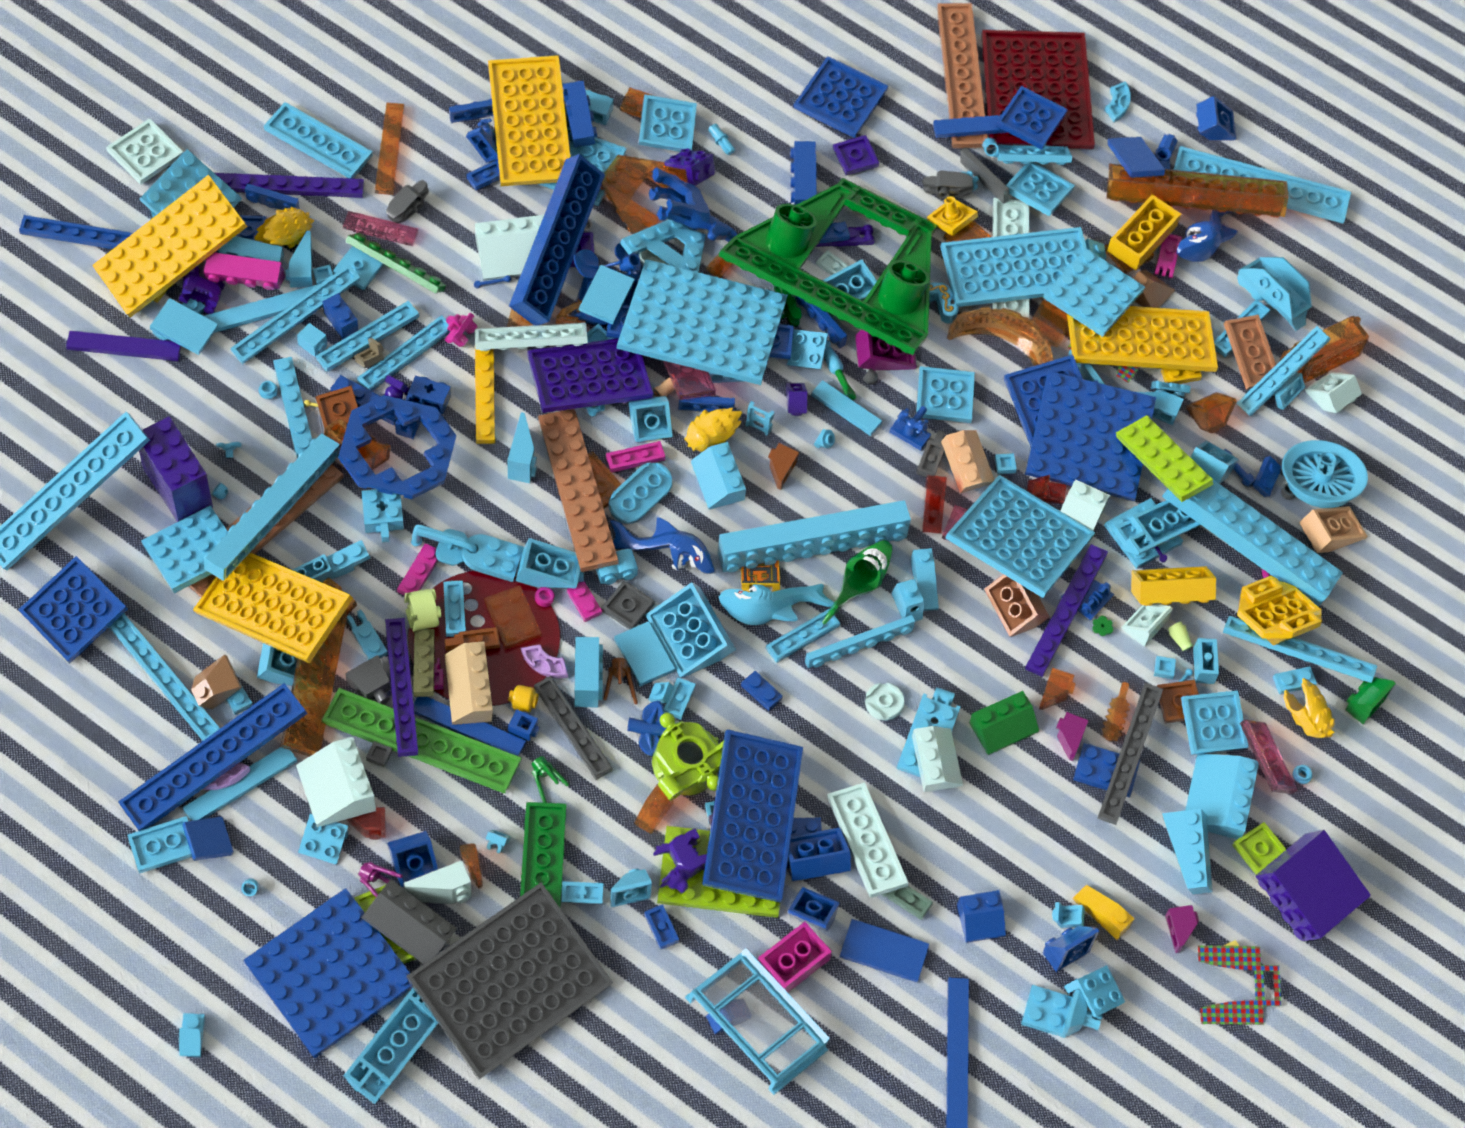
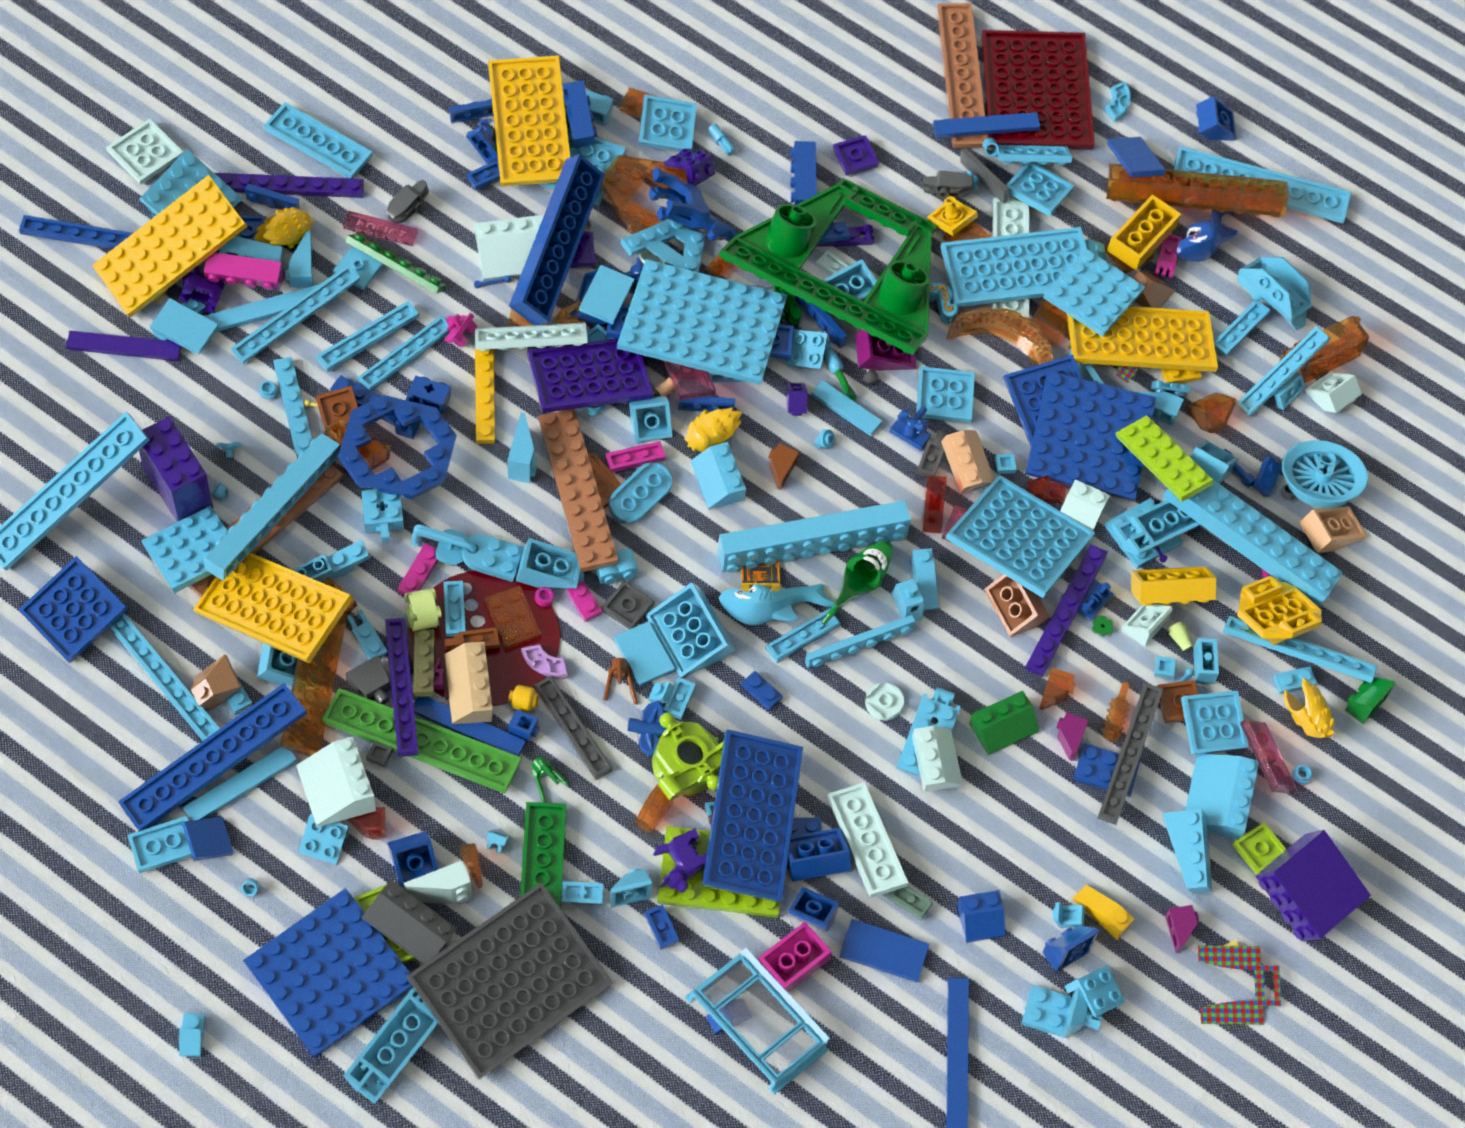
lavender tile [202,763,250,790] -> none
medium azure brick [297,323,327,357] -> none
medium azure tile [312,265,333,284] -> none
blue brick [322,293,358,340] -> none
dark tan bracket [354,338,384,368] -> none
magenta plant [358,862,403,897] -> none
clear orange tile [375,102,404,195] -> none
dark purple tile [384,375,409,399] -> none
blue plant [574,242,640,306] -> none
medium azure brick [574,637,603,707] -> none
blue piece [611,517,715,574] -> none
medium azure piece [745,401,775,436] -> none
blue plate [793,56,889,138] -> none
blue plate [996,86,1068,150] -> none
blue piece [1155,134,1178,185] -> none
nougat plate [1223,315,1276,390] -> none

